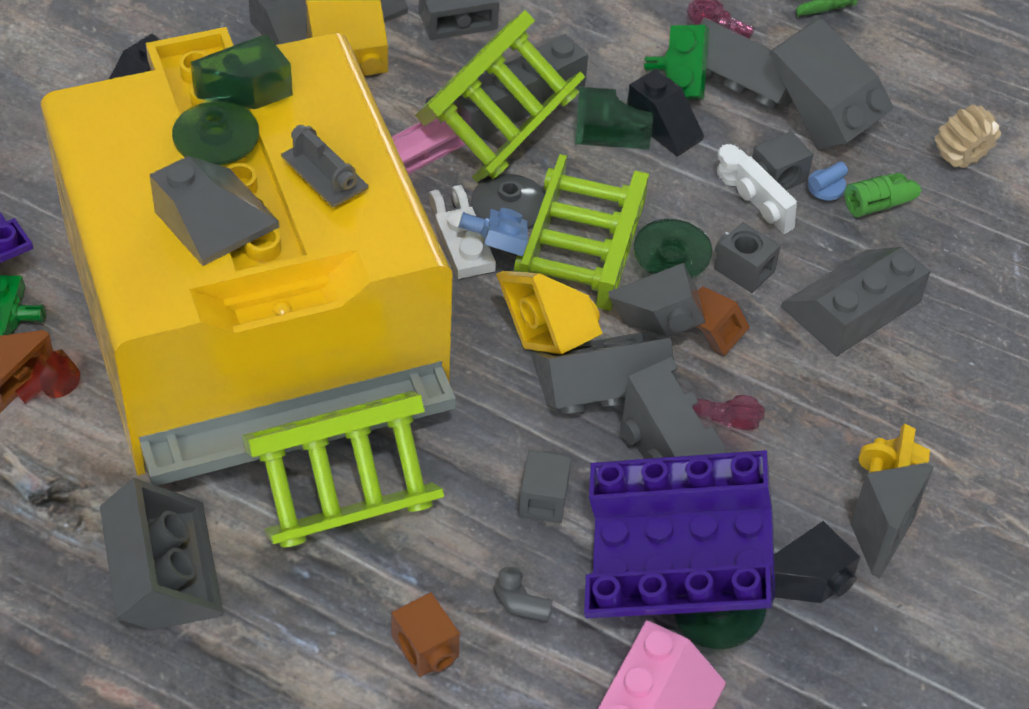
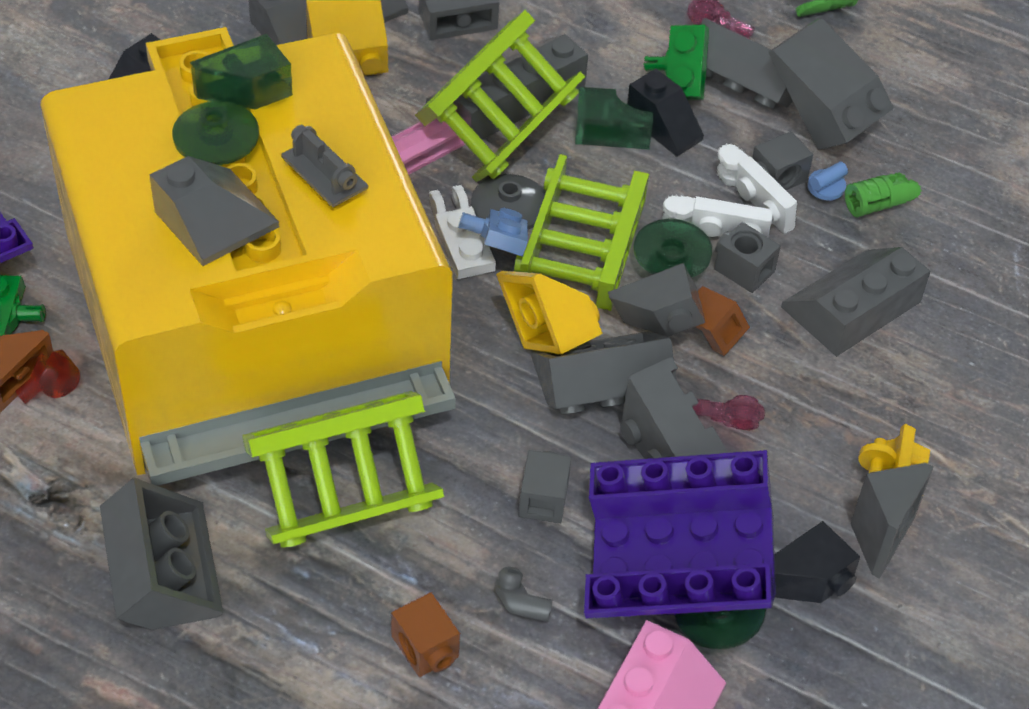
tan gear [935,104,1001,168] -> none
none -> white hinge [661,195,773,237]

